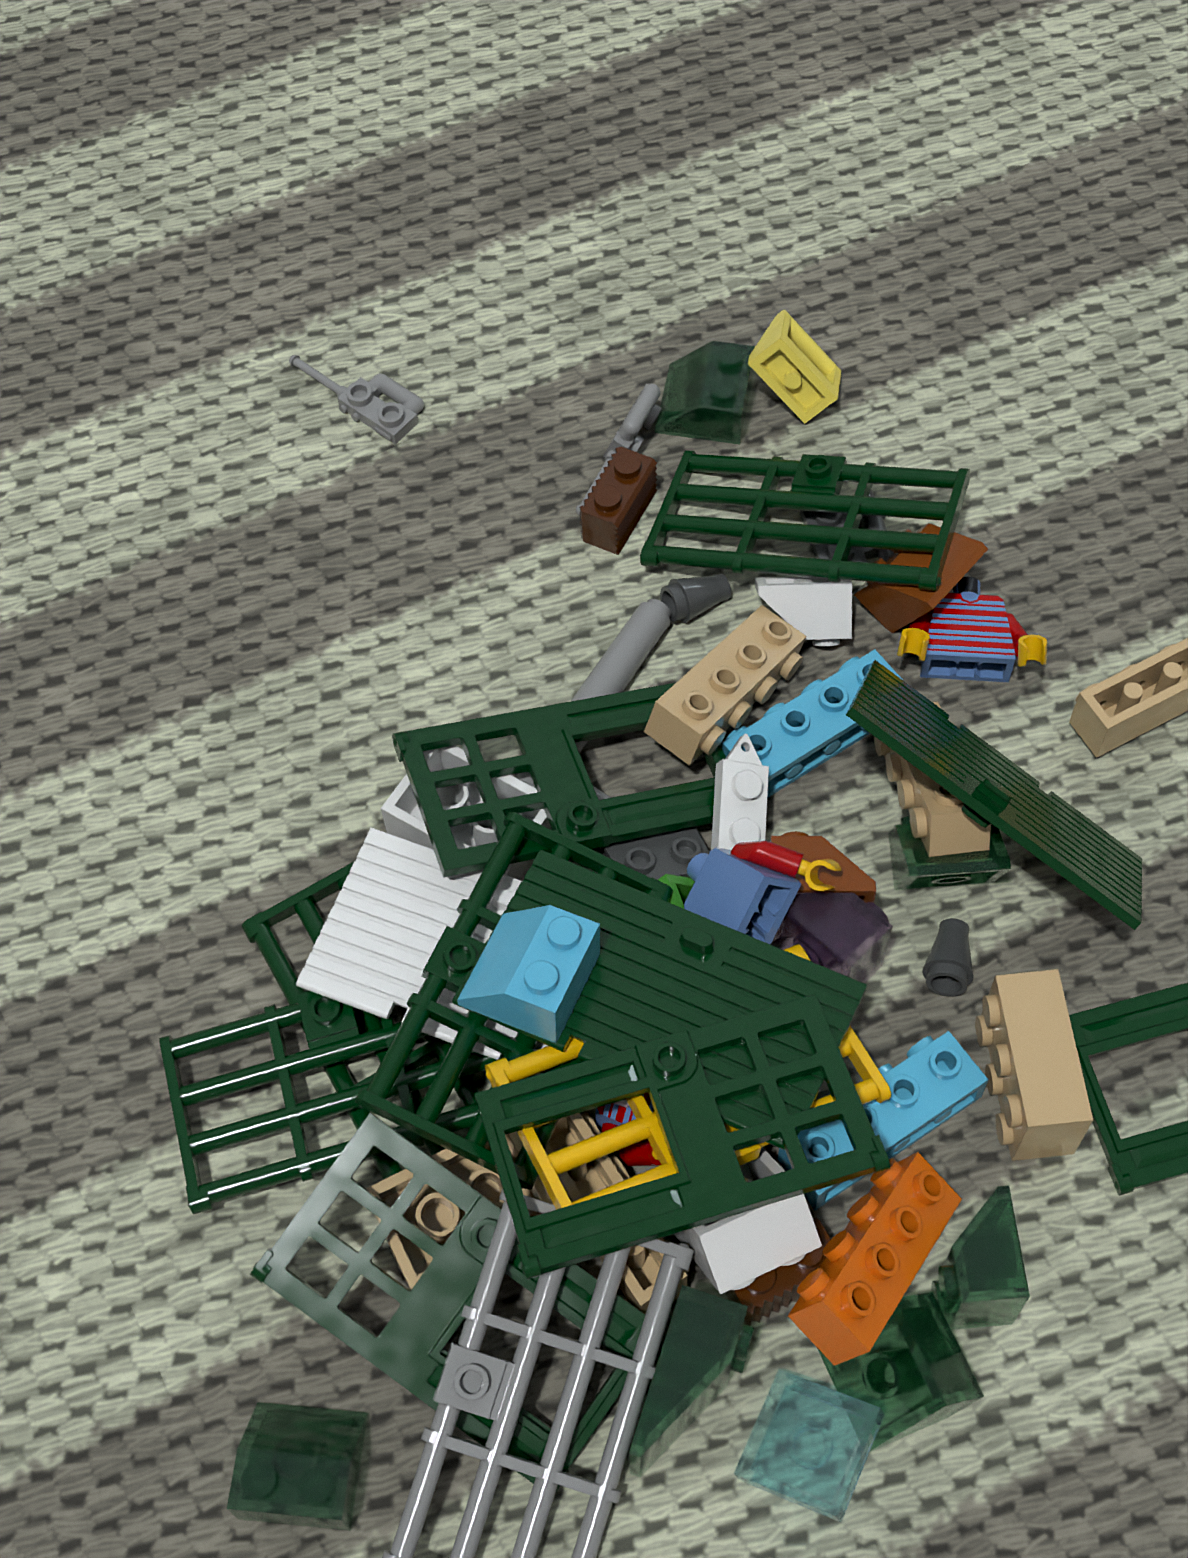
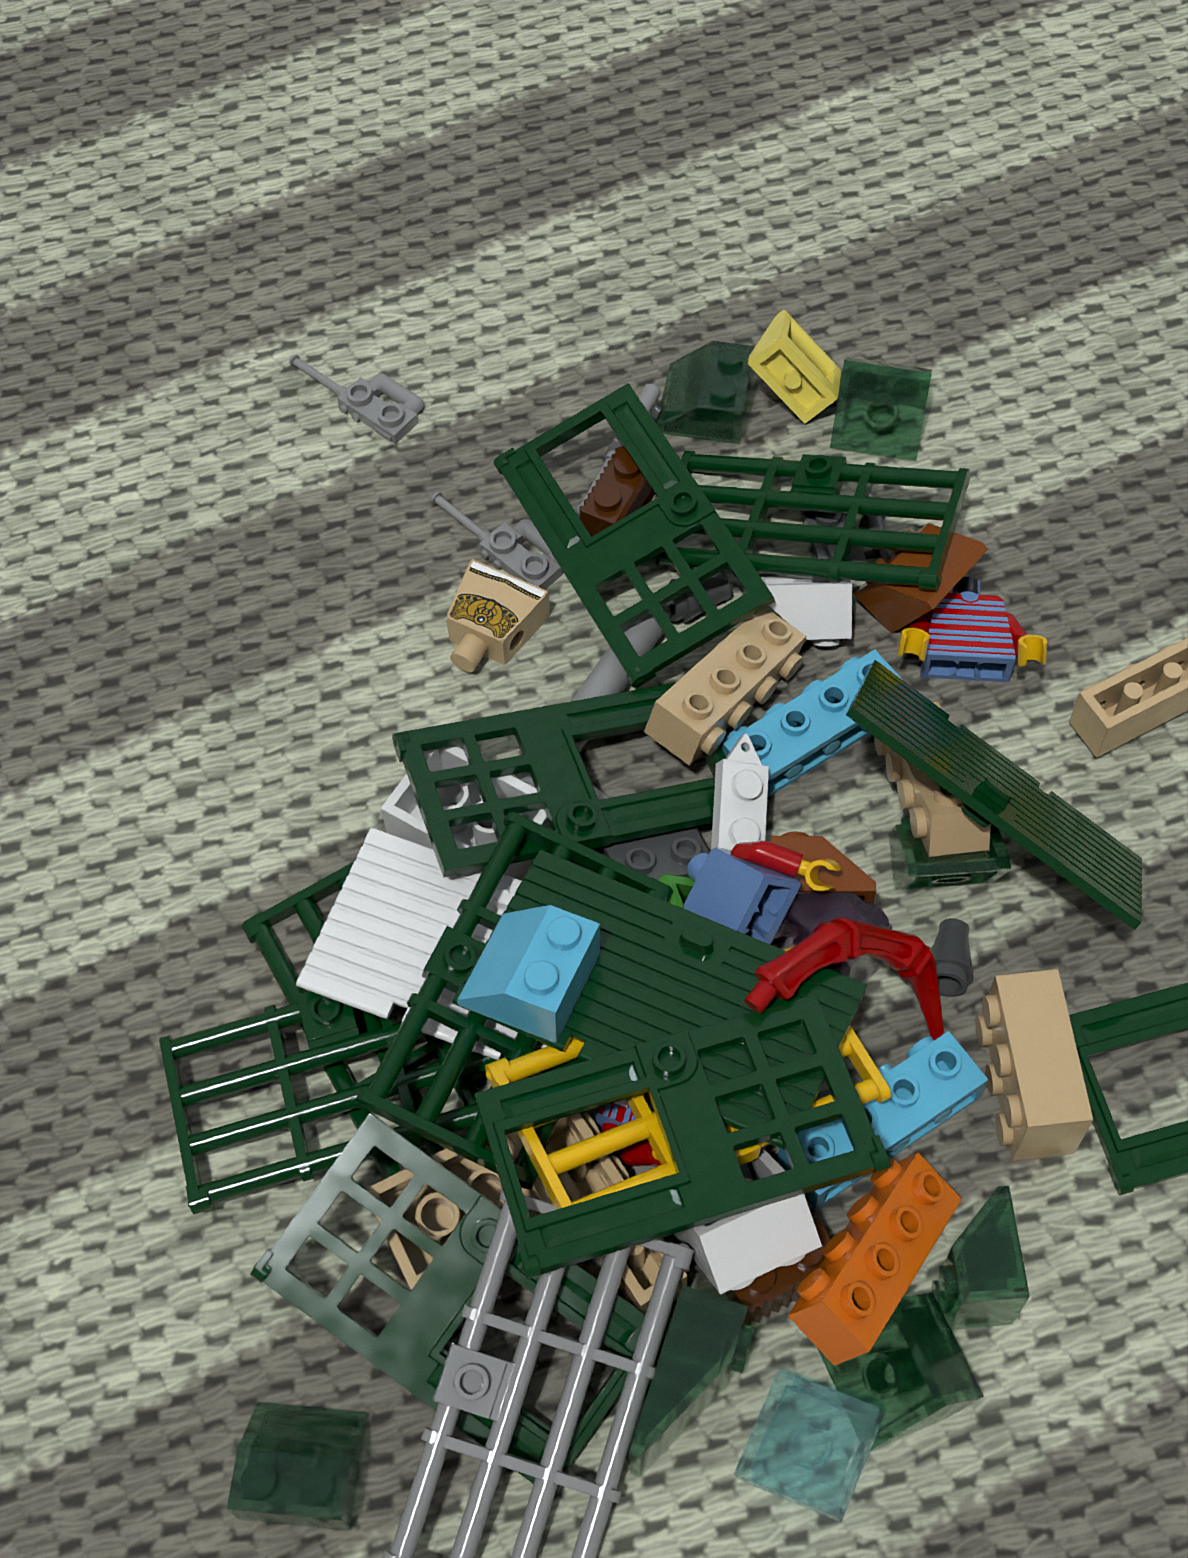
none -> light grey piece [431,492,562,590]
none -> tan torso [446,559,550,672]
none -> dark green door [493,383,775,688]
none -> red animal [744,917,944,1040]
none -> clear green slope [830,357,932,461]

